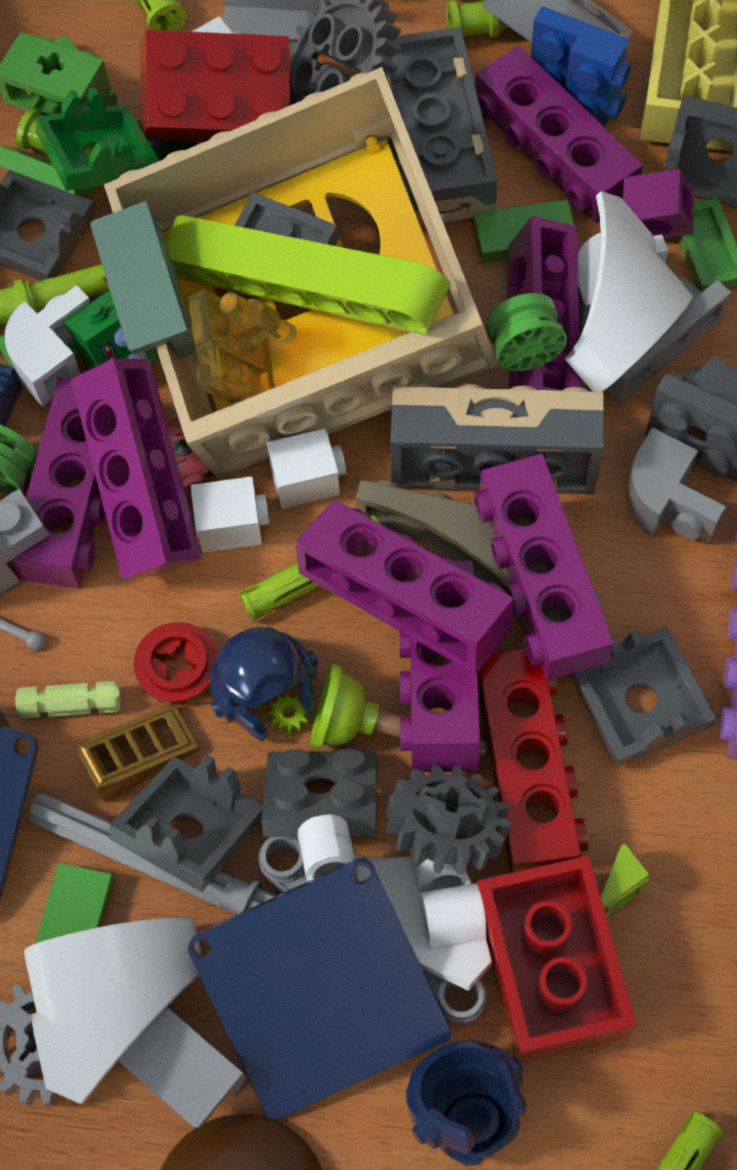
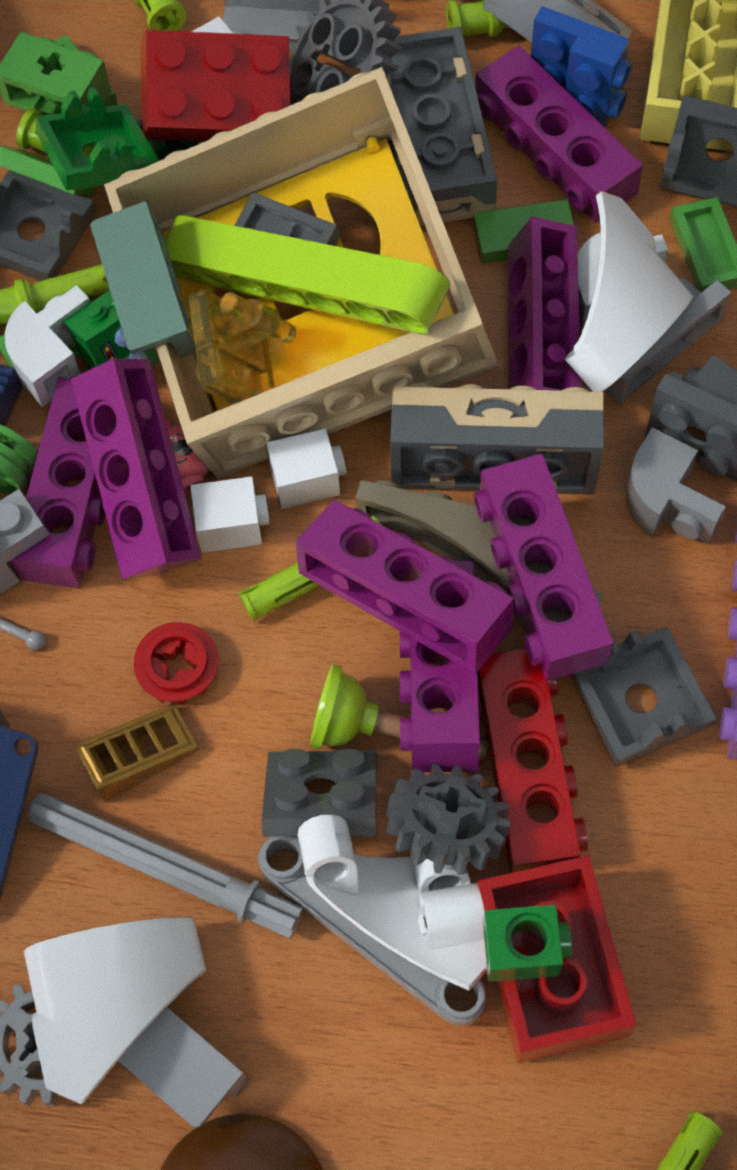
yellowish green axle [15,681,121,719] -> none
bright green tile [27,863,115,972] -> none
dark grey piece [109,756,263,892] -> none
dark blue piece [188,858,451,1120] -> none
dark blue helmet [210,626,319,742] -> none
lime piece [268,693,310,736] -> none
dark blue helmet [406,1041,527,1166] -> none
bright green wheel [485,293,567,371] -> none
lime slope [601,843,649,917] -> none
magenta brick [620,169,695,238] -> none
none -> green brick [482,905,572,982]

